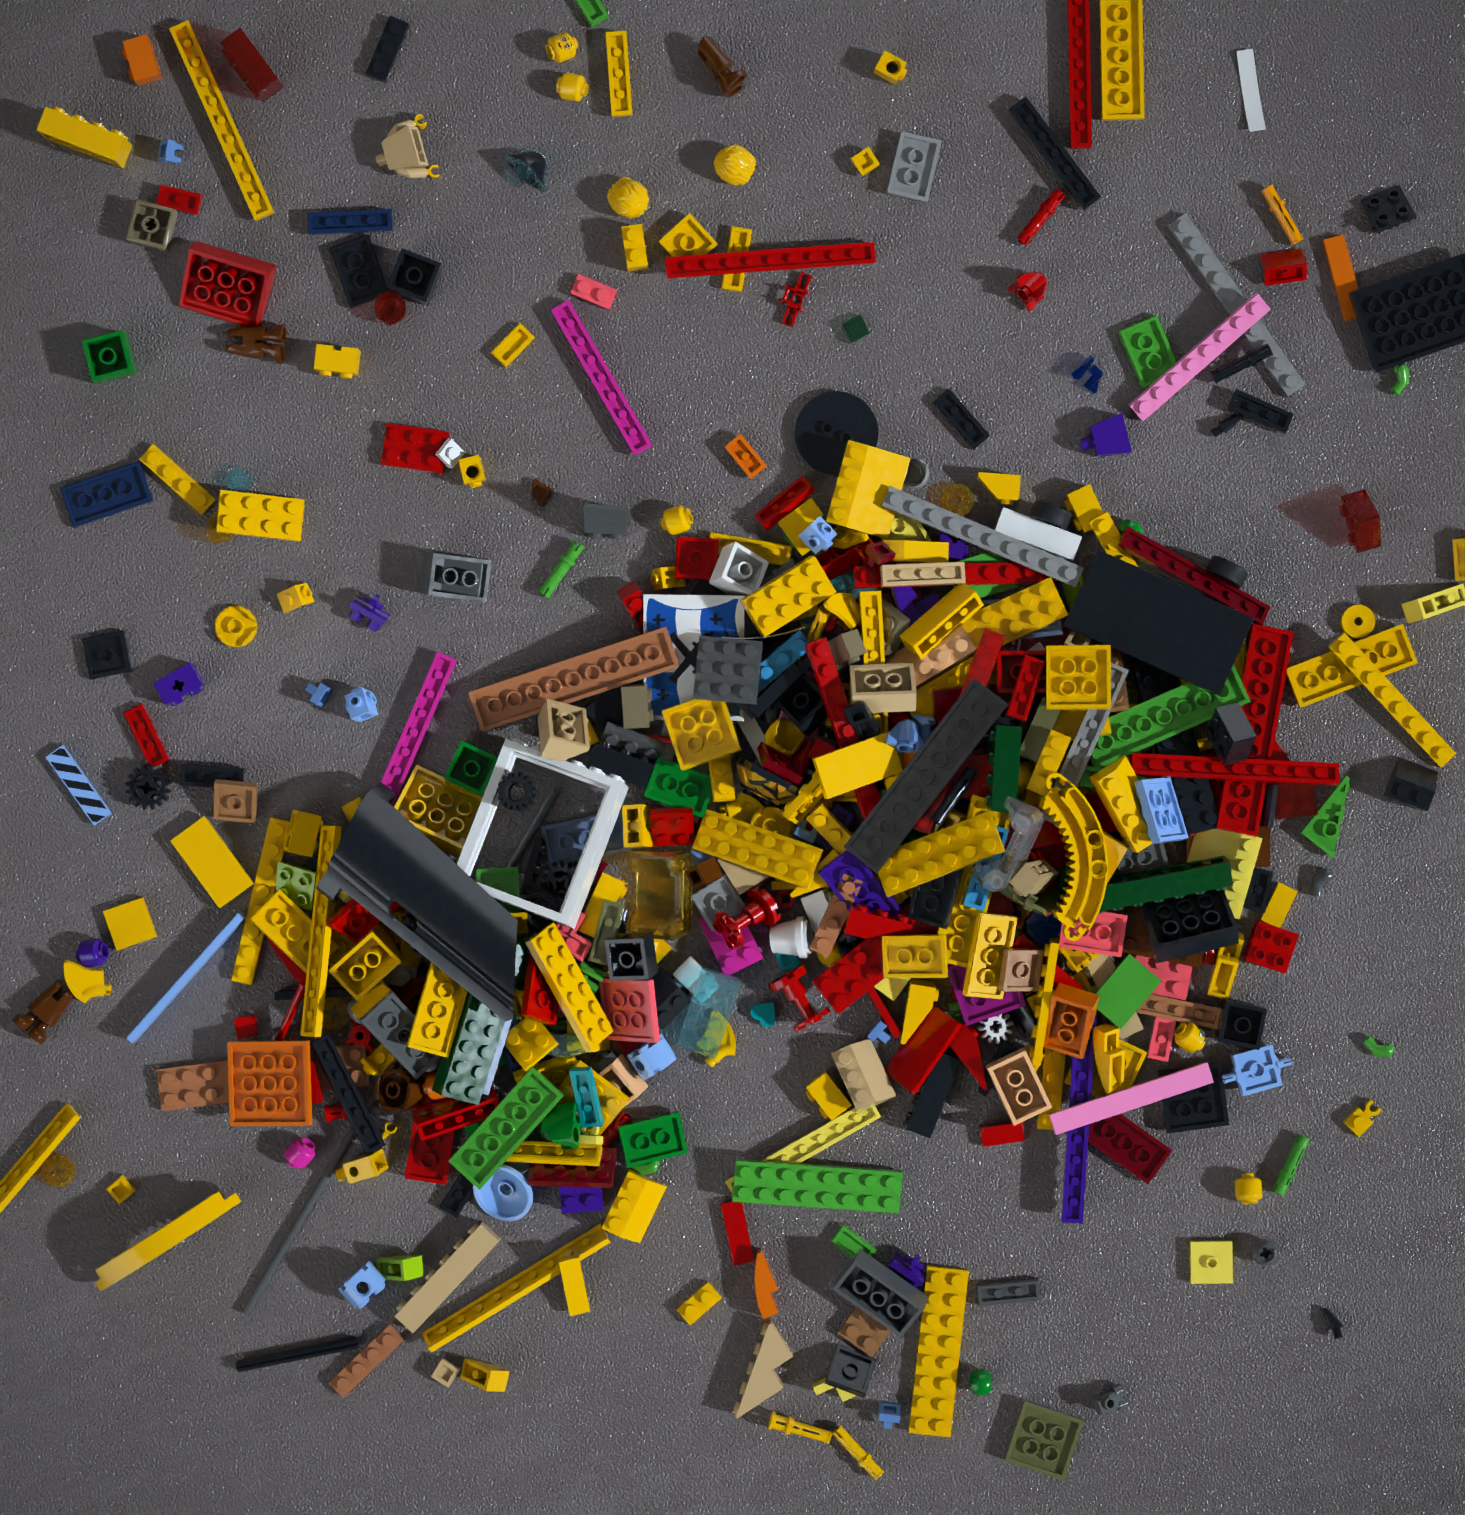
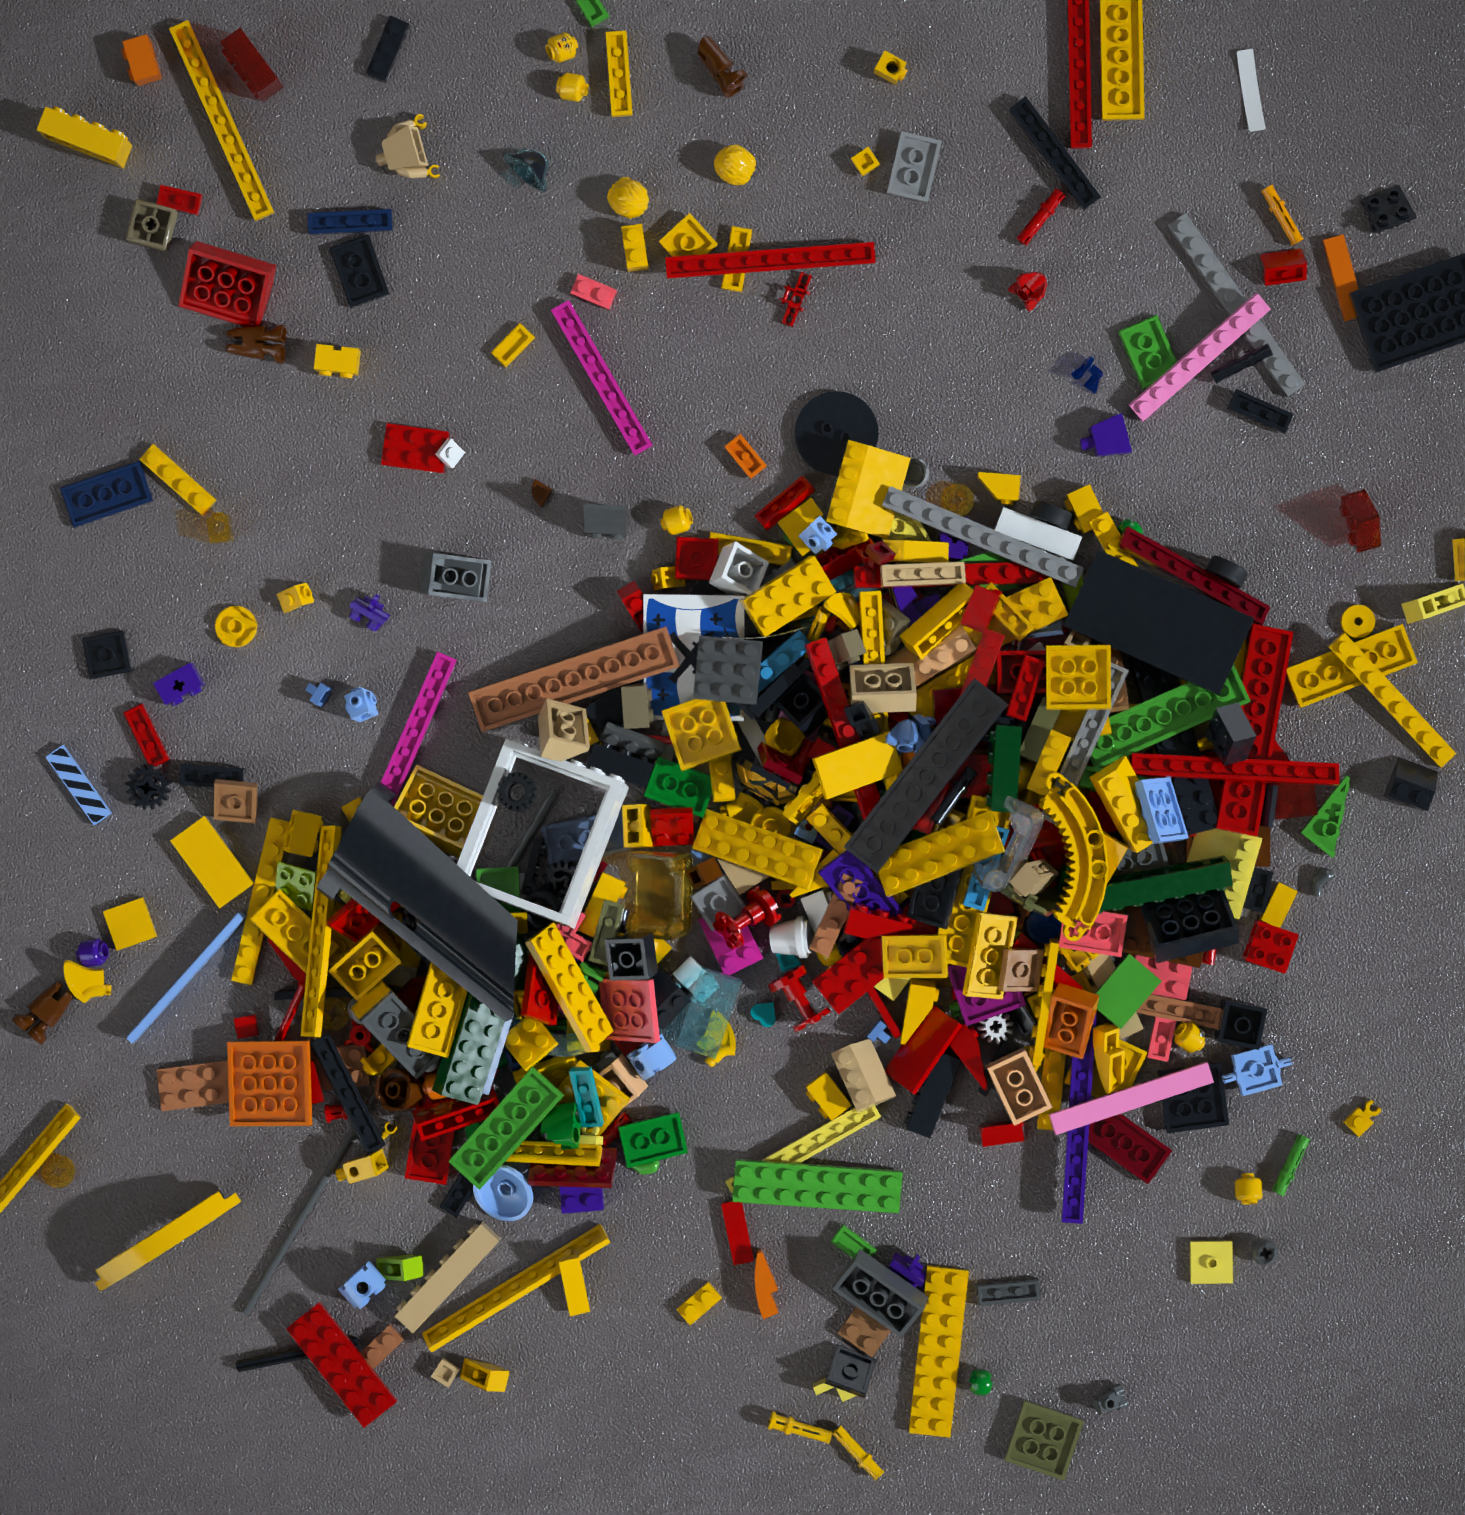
green brick [82,330,138,384] -> none
yellow tile [106,1175,136,1205] -> none
medium blue tile [158,139,183,164] -> none
yellow plate [216,490,305,542] -> none
clear light blue plate [224,467,255,493] -> none
dark pink head [284,1137,316,1169] -> none
clear red hair [374,291,406,325] -> none
black brick [387,248,443,306] -> none
green brick [444,741,498,797] -> none
yellow brick [458,455,486,488] -> none
bright green pin [538,540,585,598] -> none
yellow slope [601,1168,667,1243] -> none
tan slope [732,1320,793,1418] -> none
clear green tile [842,314,870,343] -> none
medium blue tile [878,1402,900,1429] -> none
black tile [933,389,990,450] -> none
yellow slope [1207,933,1244,1000] -> none
black bar [1211,414,1241,437] -> none
black bar [1320,1308,1344,1339] -> none
bright green arm [1362,1036,1394,1058] -> none
bright green arm [1390,364,1409,396] -> none
none -> red plate [286,1302,398,1428]
none -> red panel [961,585,1003,633]
none -> yellow tile [985,582,1035,642]

